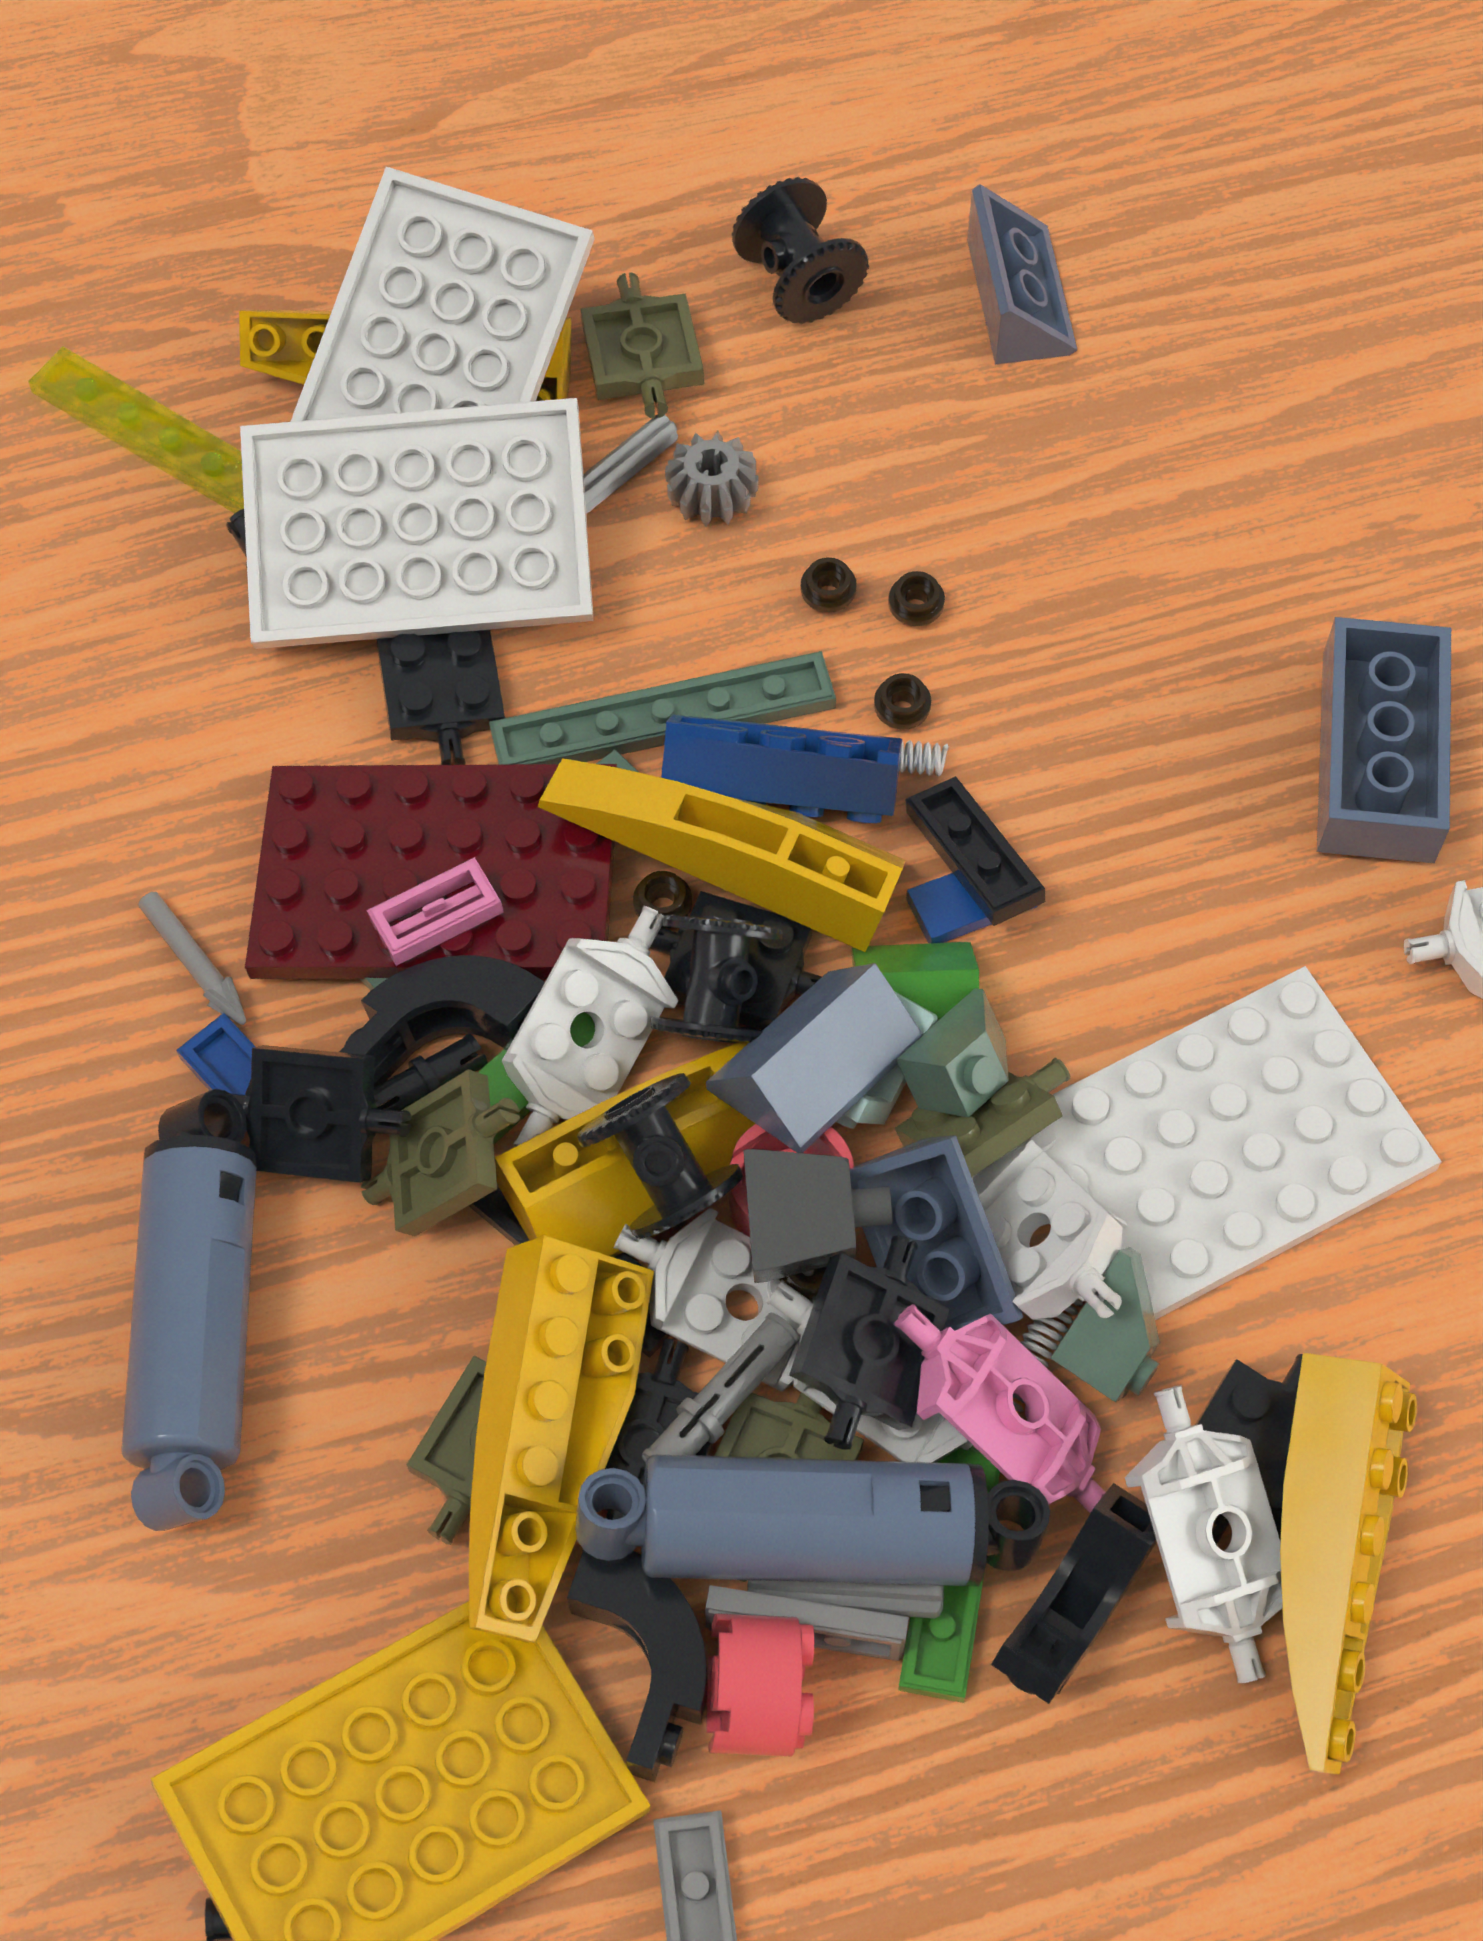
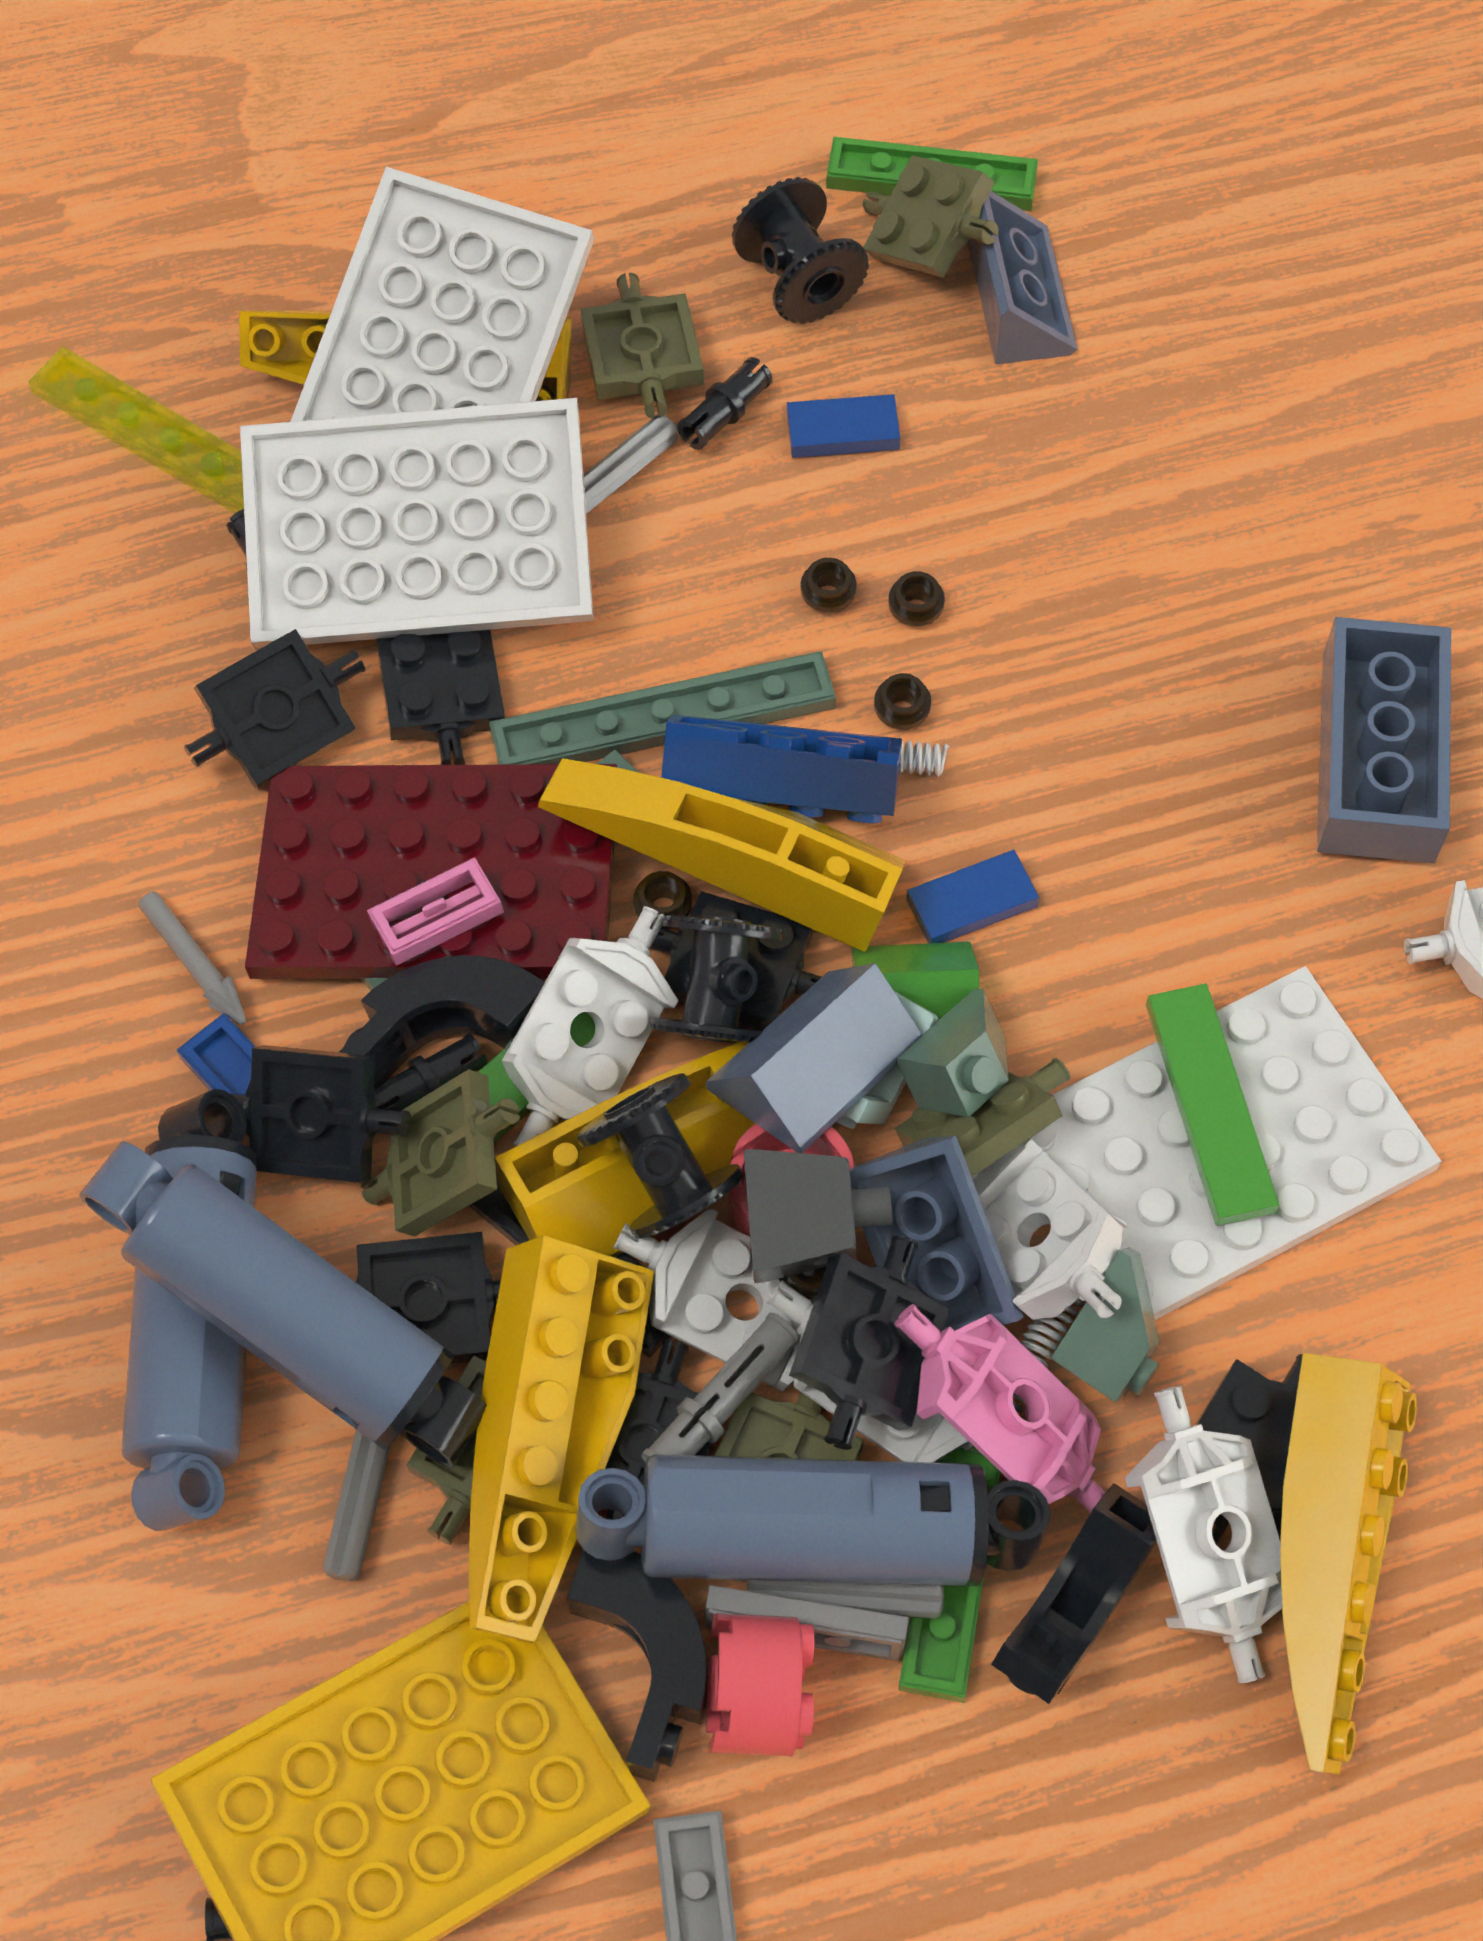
light grey gear [665,430,759,527] -> none
black tile [905,776,1046,926] -> none
none -> sand blue piece [79,1141,487,1468]
none -> black plate [184,629,366,788]
none -> light grey axle [323,1430,391,1581]
none -> black plate [356,1232,501,1364]
none -> black pin [677,357,773,450]
none -> blue tile [787,394,900,458]
none -> bright green tile [826,136,1038,211]
none -> olive plate [863,155,999,278]
none -> bright green tile [1146,983,1280,1226]

